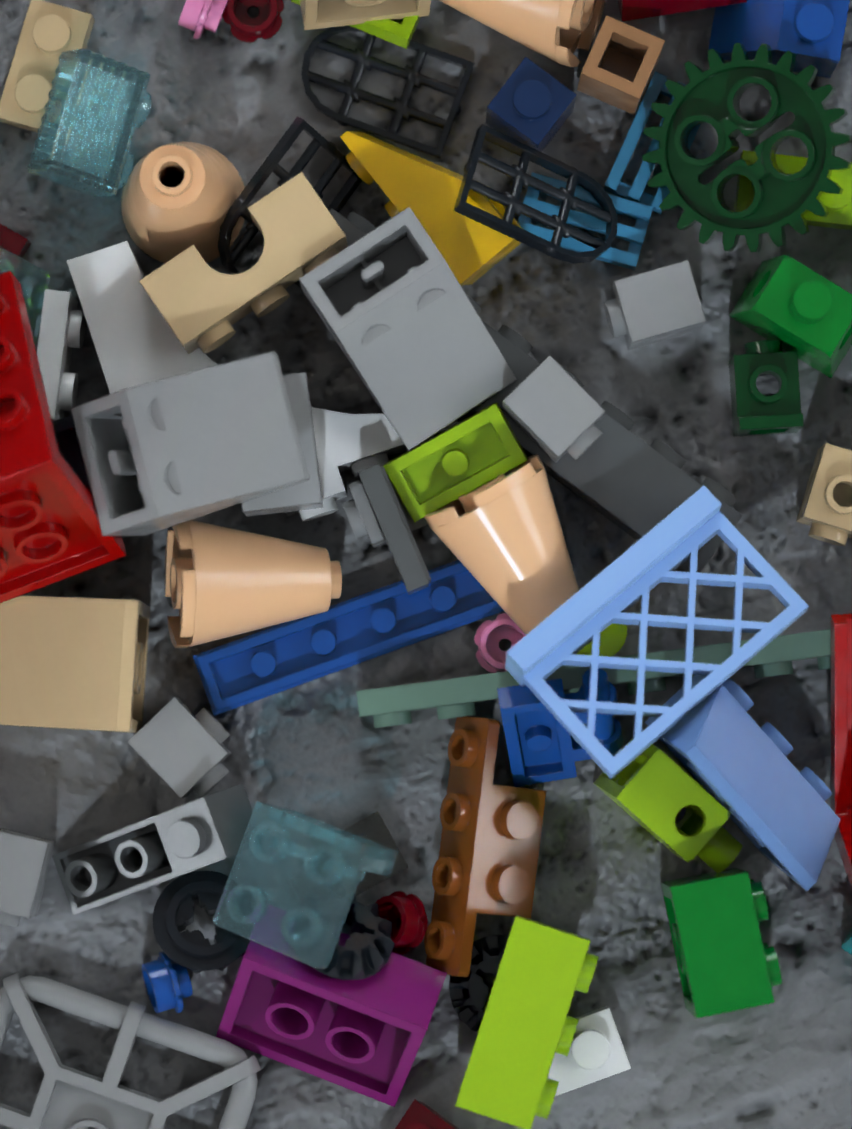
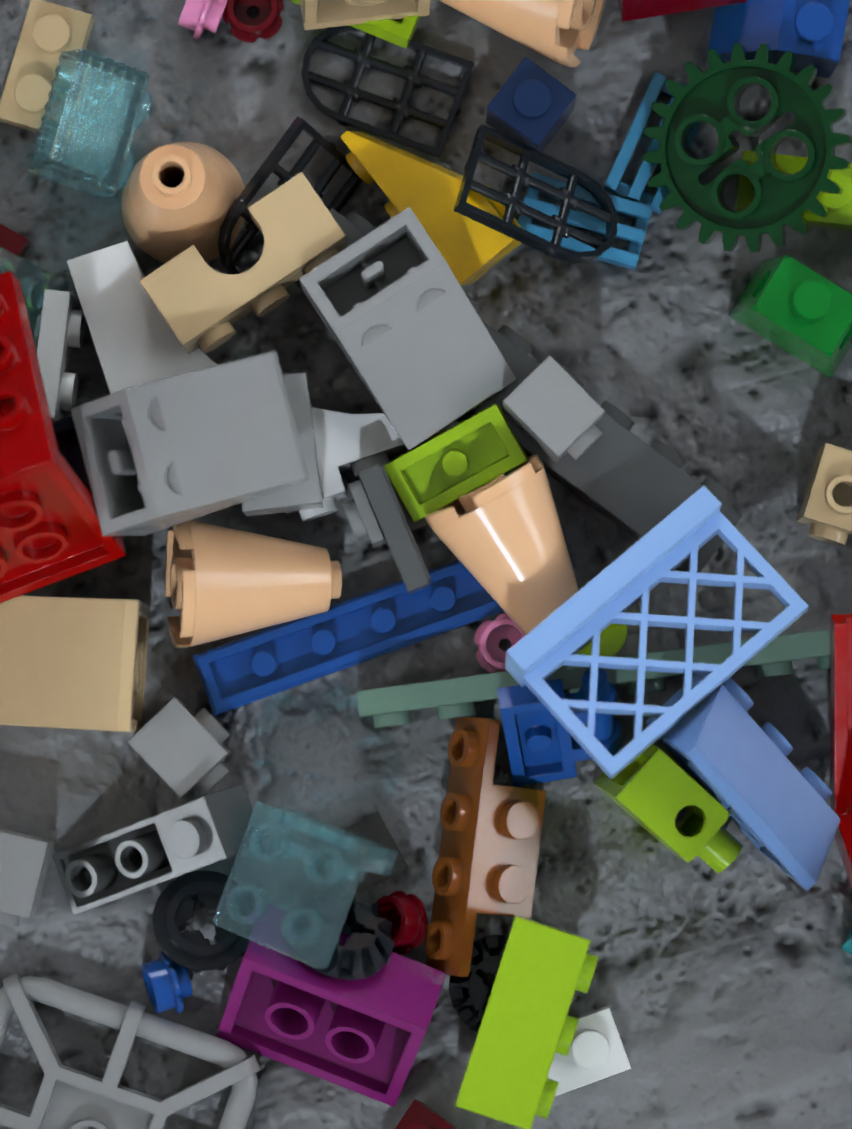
medium nougat brick [577,15,665,115] -> none
light grey brick [604,260,706,351] -> none
green brick [660,868,782,1018] -> none
dark green brick [729,340,804,437] -> none

